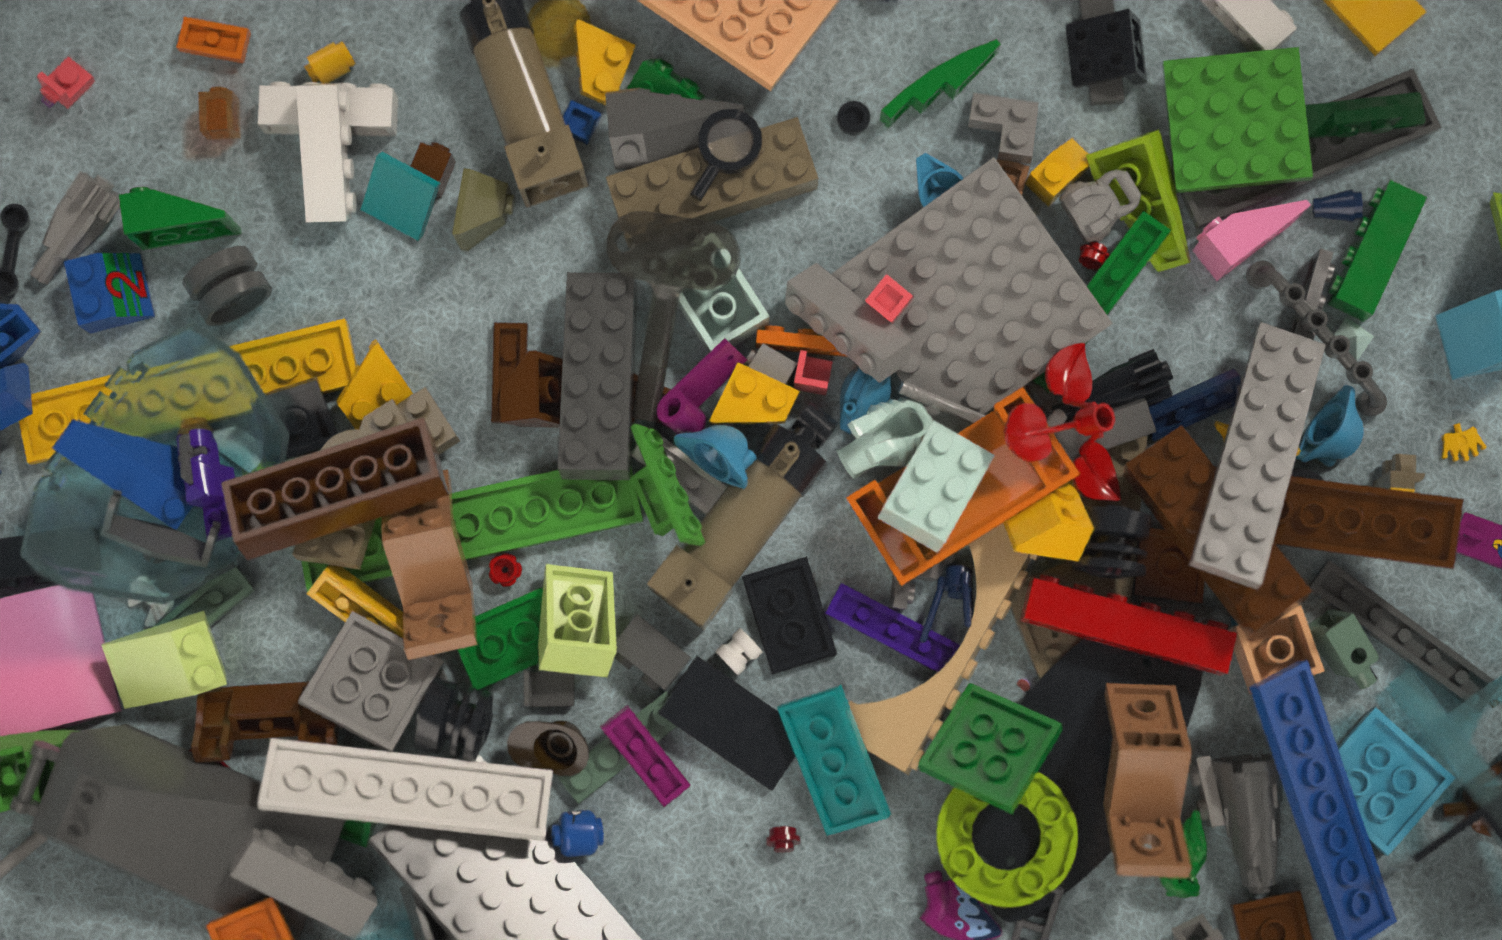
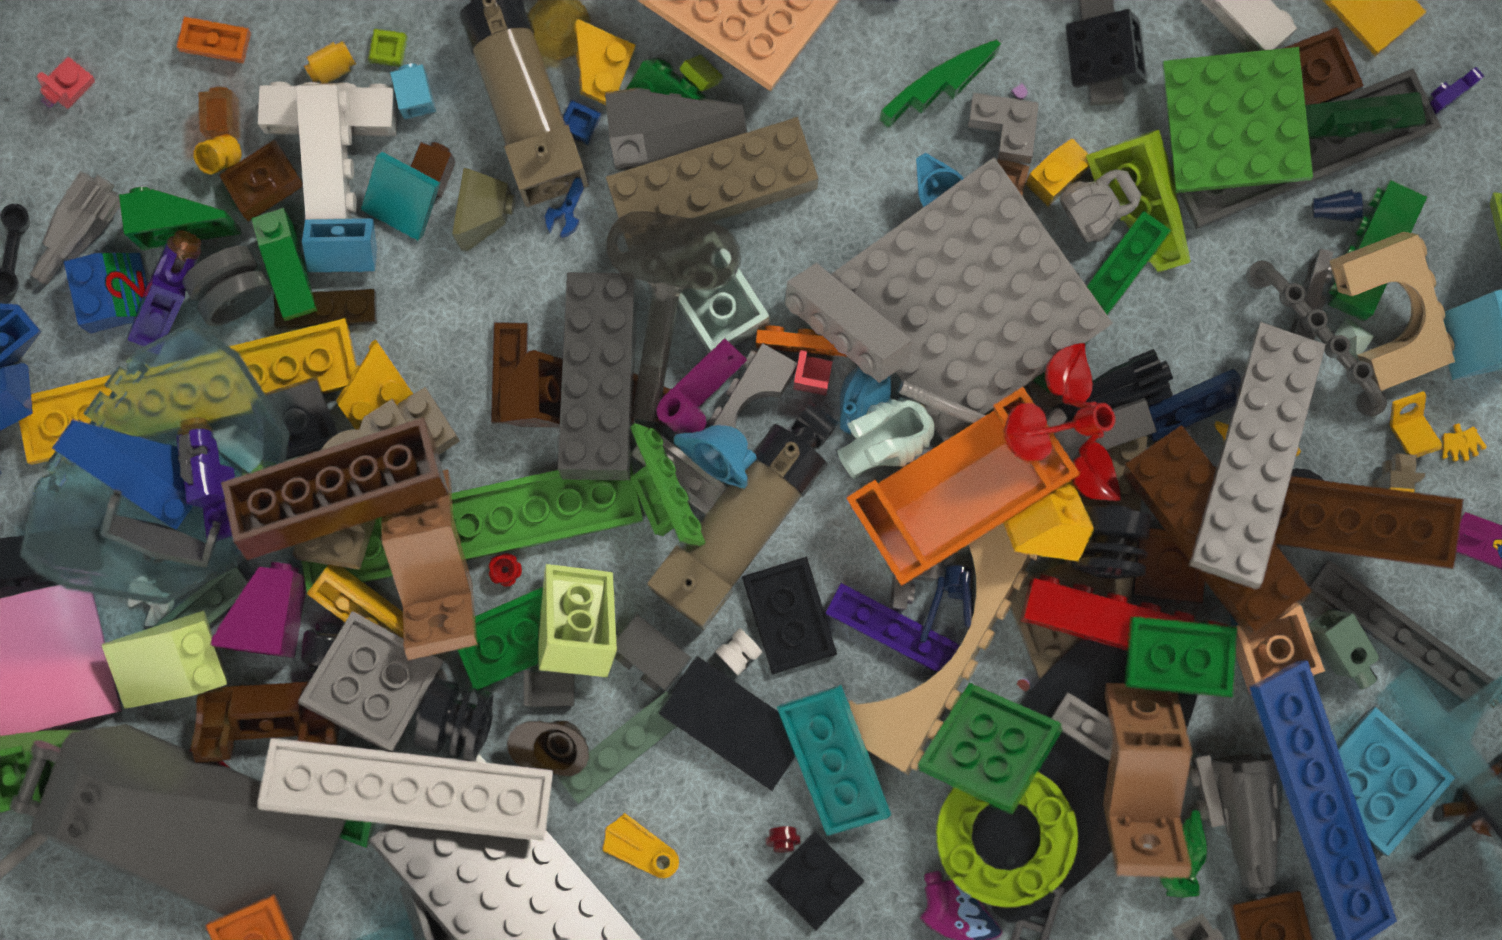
light grey brick [230,827,378,939] -> none
blue head [551,810,604,857] -> none
magenta tile [600,705,691,807] -> none
piece [690,109,762,201] -> none
yellow wing [709,362,799,425] -> none
black tile [837,101,870,136] -> none
coral panel [865,274,914,324] -> none
light aqua brick [877,421,995,553] -> none
red plate [1078,242,1110,271] -> none
bright pink slope [1192,200,1311,281] -> none
dark azure hat [1296,384,1364,467] -> none
none -> dark purple plate [127,231,201,352]
none -> yellow wheel [193,134,241,175]
none -> magenta slope [211,562,306,659]
none -> reddish brown plate [219,139,303,222]
none -> green slope [251,208,317,321]
none -> dark brown plate [274,289,377,329]
none -> black head [301,622,340,673]
none -> dark azure brick [302,218,377,273]
none -> lime tile [368,29,408,67]
none -> medium azure brick [390,64,436,119]
none -> blue bar [545,177,585,238]
none -> yellow piece [602,813,679,878]
none -> lime tile [679,54,724,92]
none -> black plate [766,831,865,931]
none -> lavender piece [1011,83,1027,100]
none -> light grey plate [1051,693,1113,760]
none -> green tile [1125,616,1237,698]
none -> reddish brown plate [1281,27,1364,105]
none -> tan arch [1329,232,1455,391]
none -> yellow bracket [1389,391,1442,458]
none -> dark purple plate [1430,67,1485,115]

